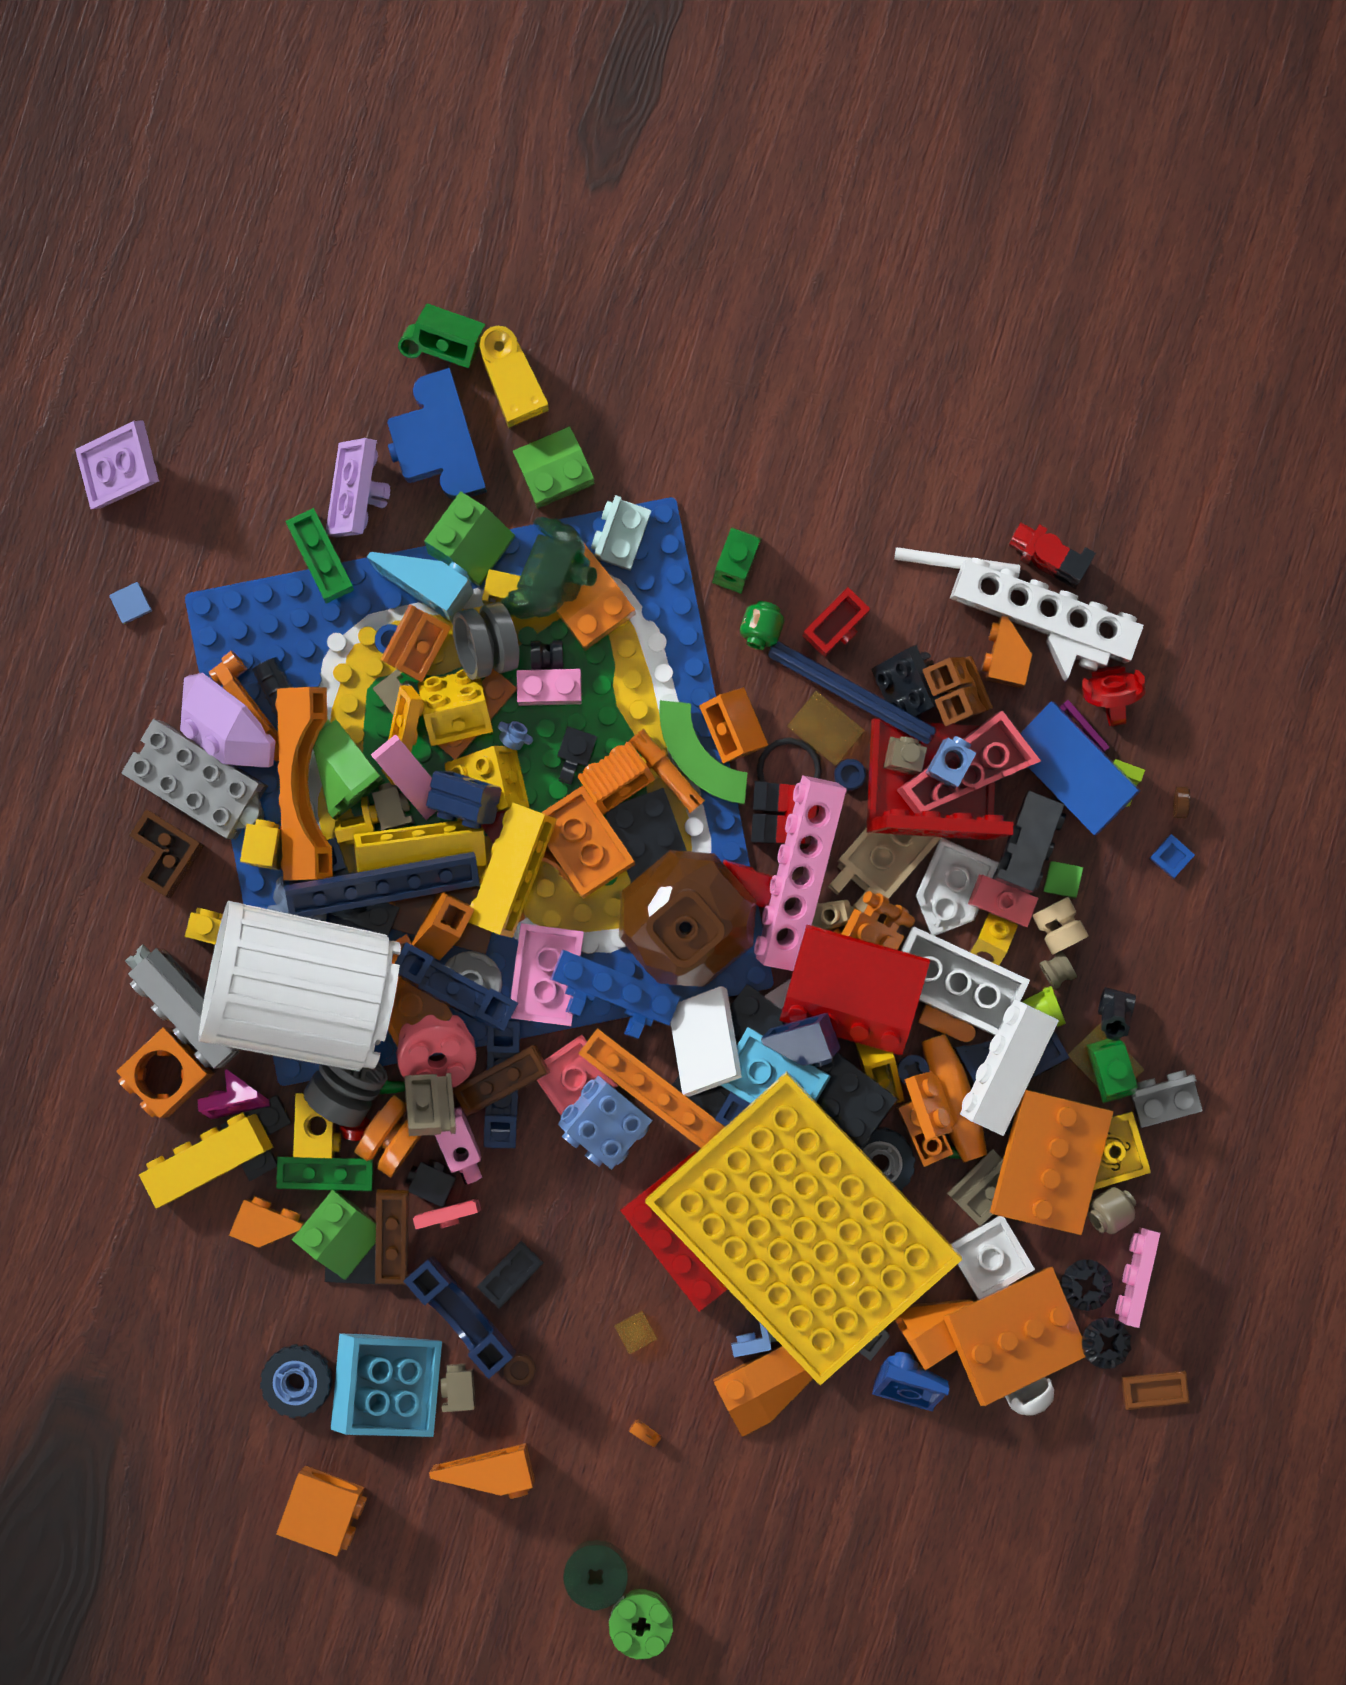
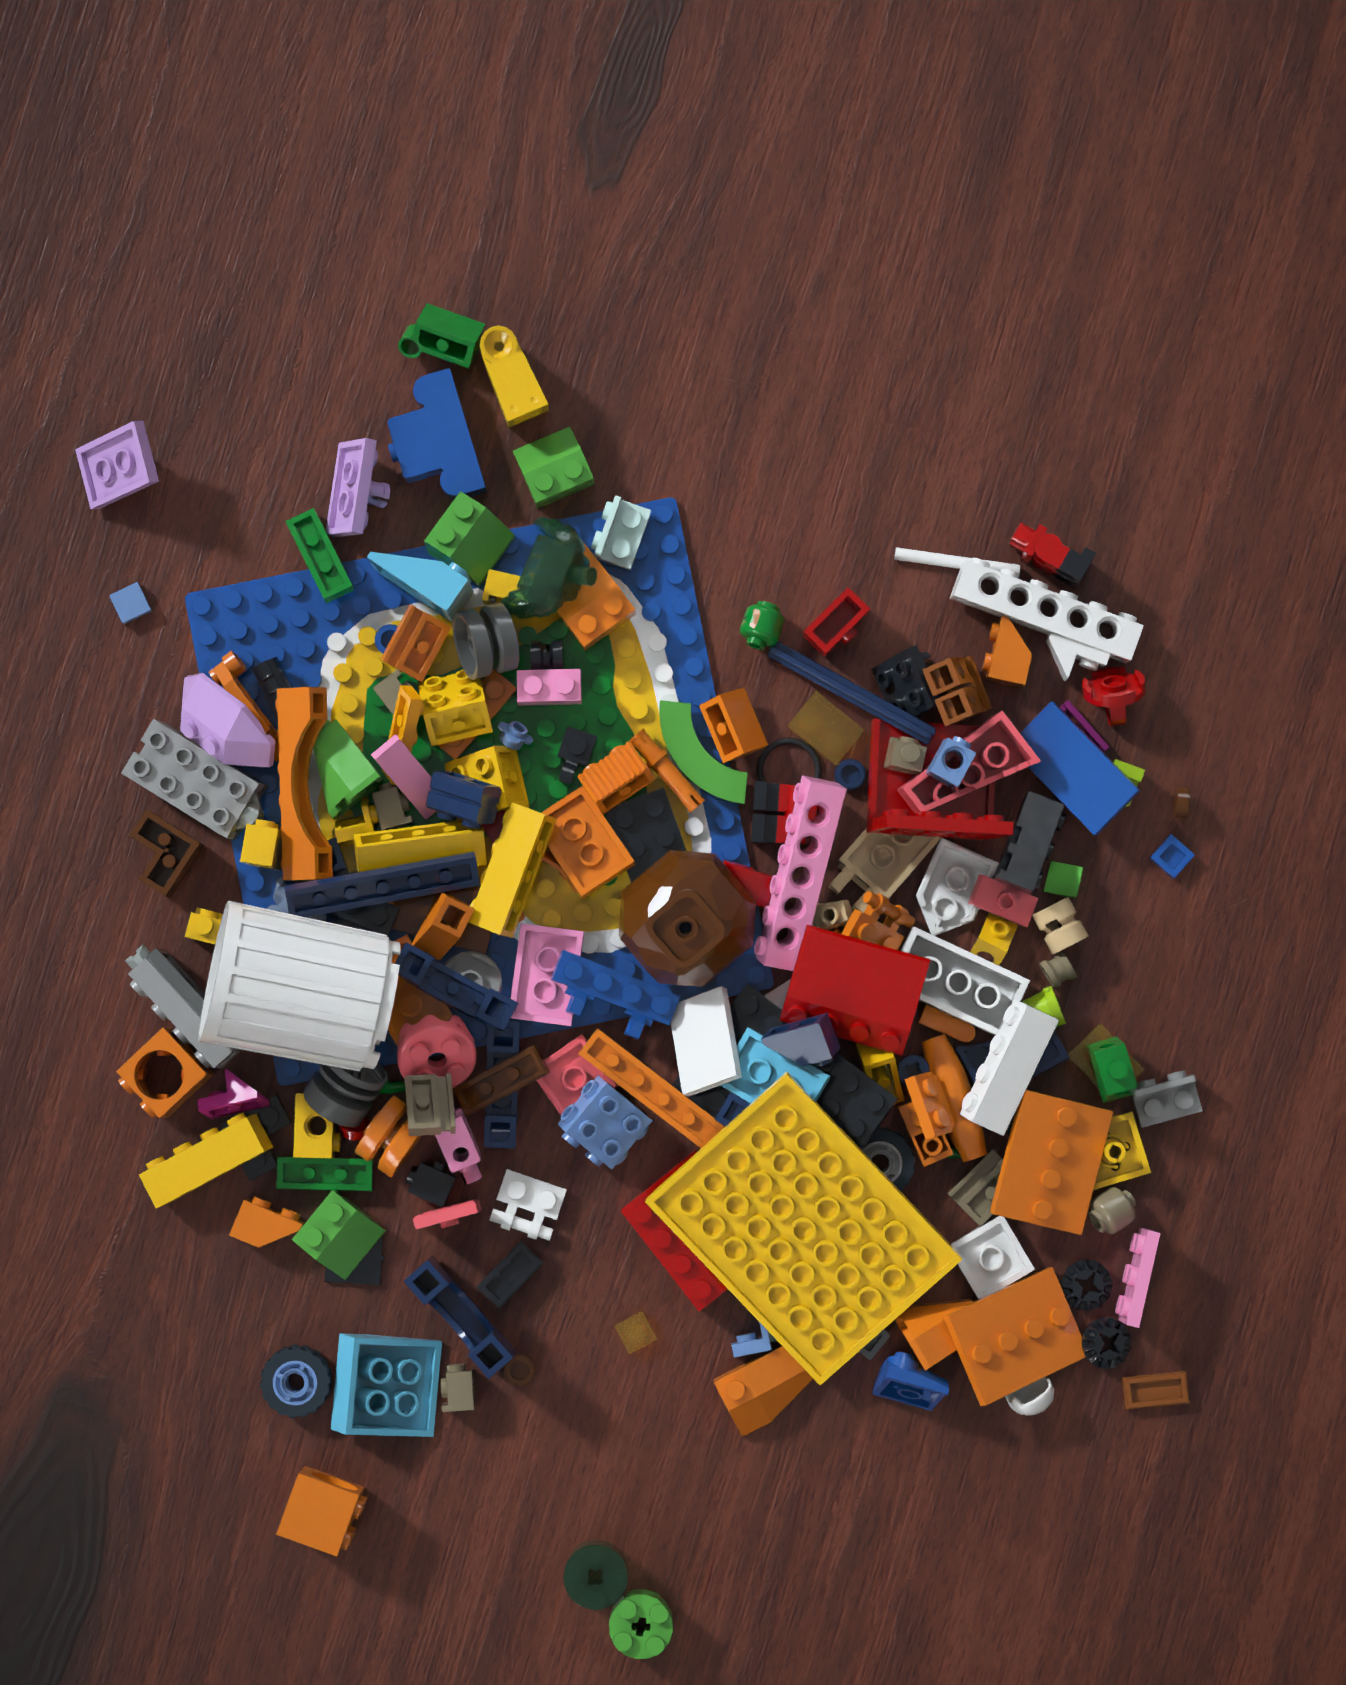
reddish brown tile [375,1189,409,1285] -> none
orange slope [429,1443,535,1499] -> none
orange tile [629,1419,661,1447] -> none
green torso [712,527,762,594] -> none
black piece [1098,987,1136,1041] -> none
none -> white plate [489,1169,567,1241]

